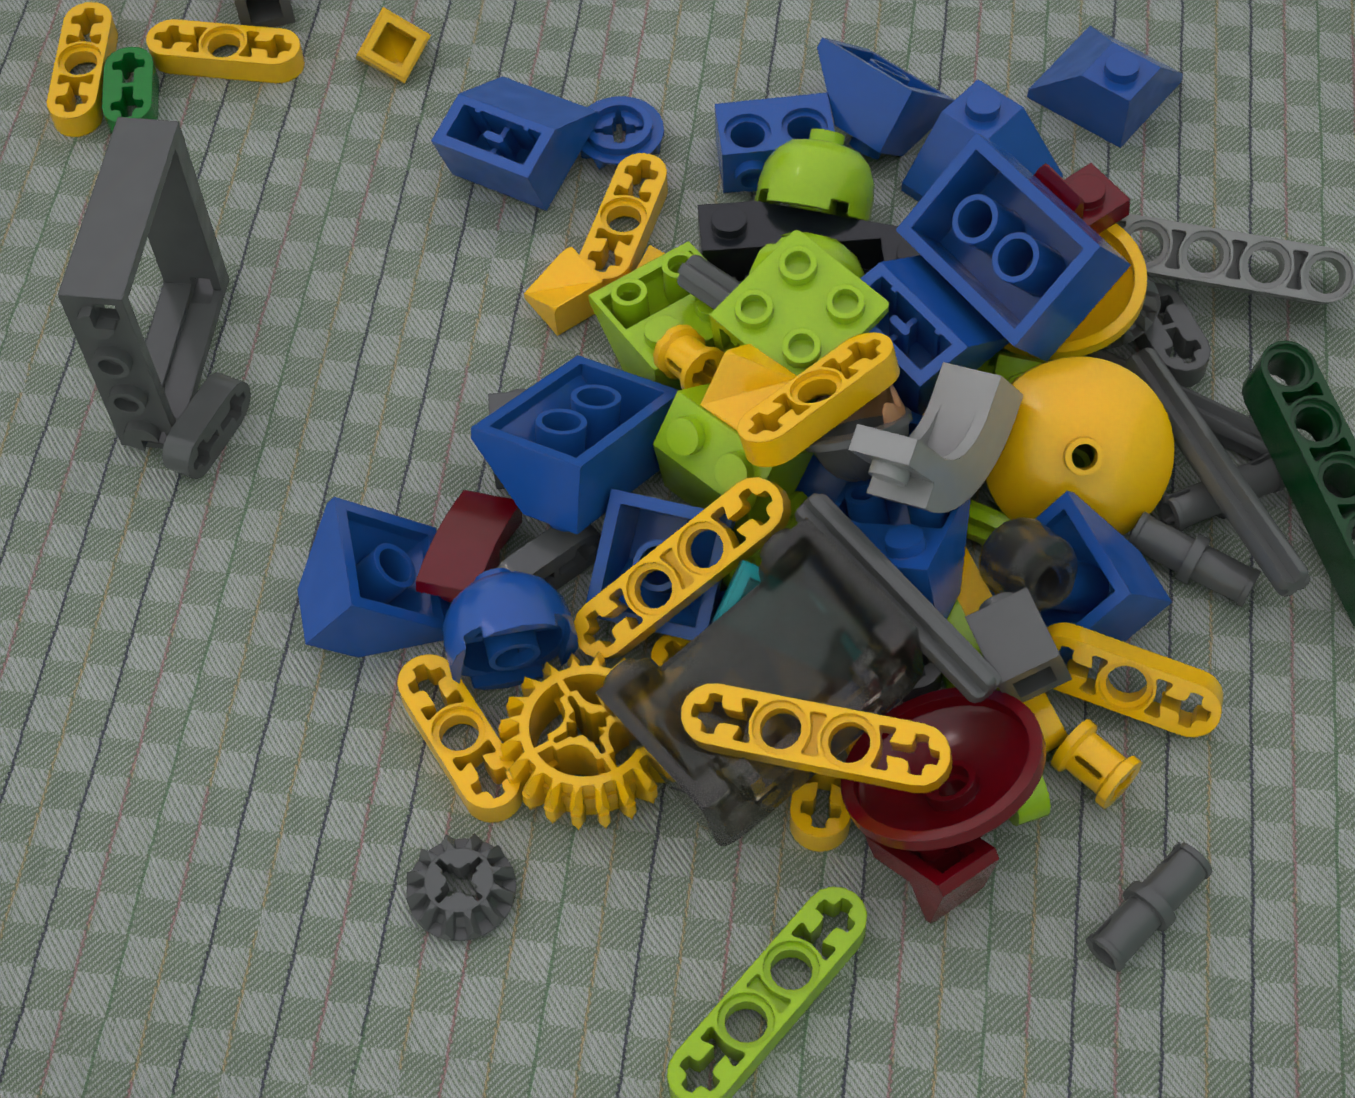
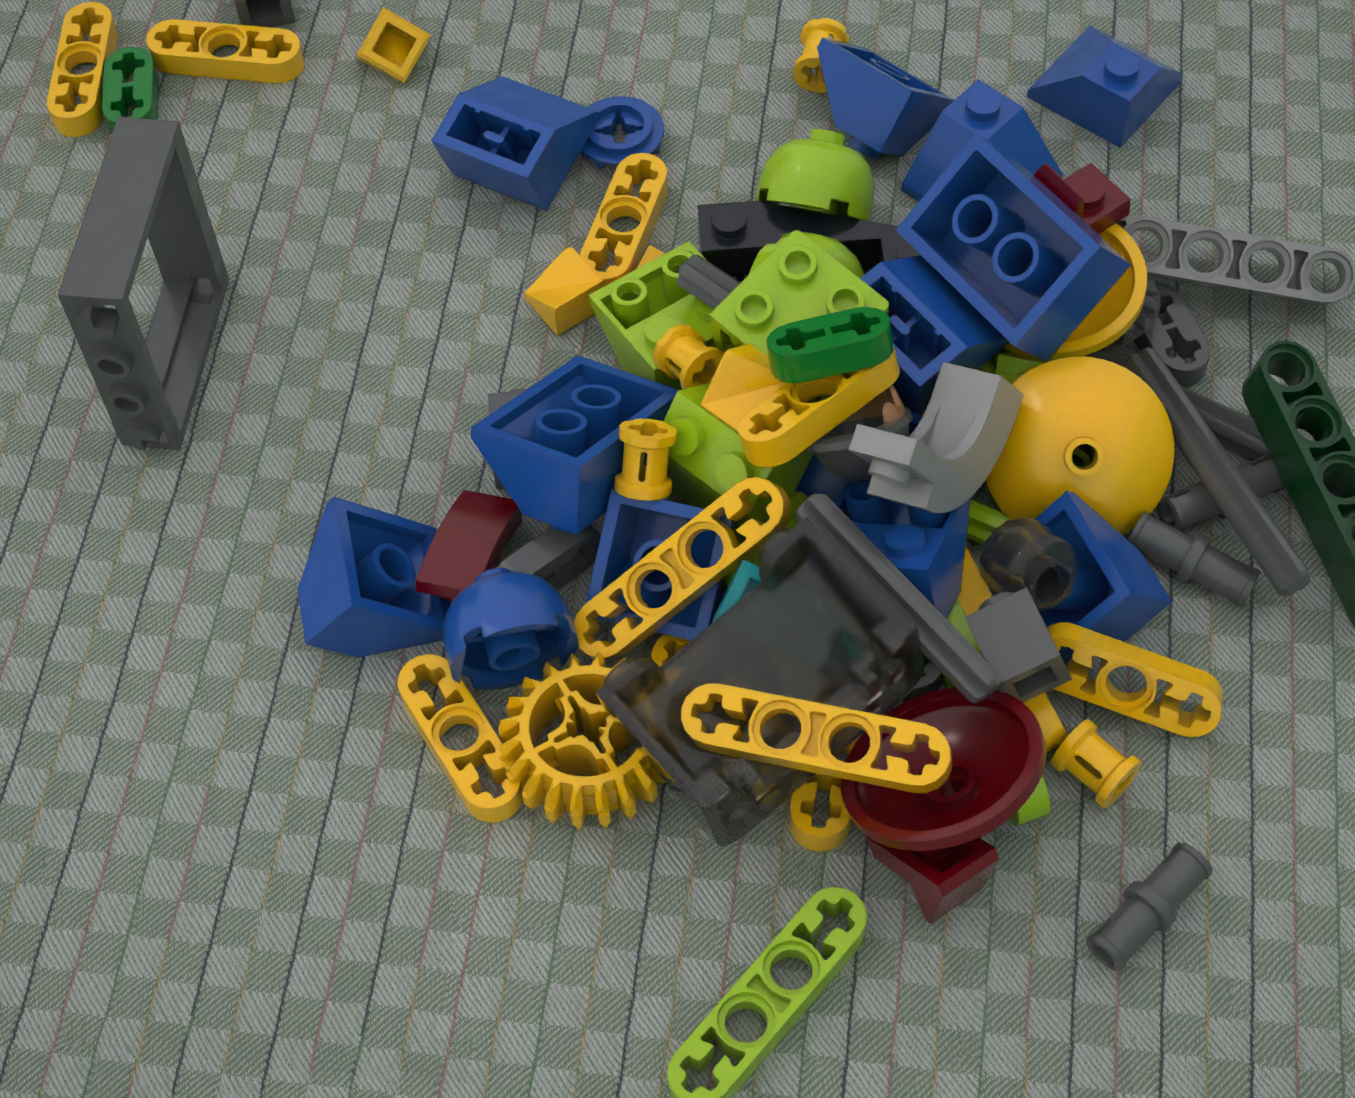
dark grey beam [162,372,251,479] -> none
dark grey gear [406,833,516,941] -> none
blue brick [715,92,835,193] -> none
none -> yellow bush [614,418,677,501]
none -> green beam [767,307,893,383]
none -> yellow bush [793,18,850,93]

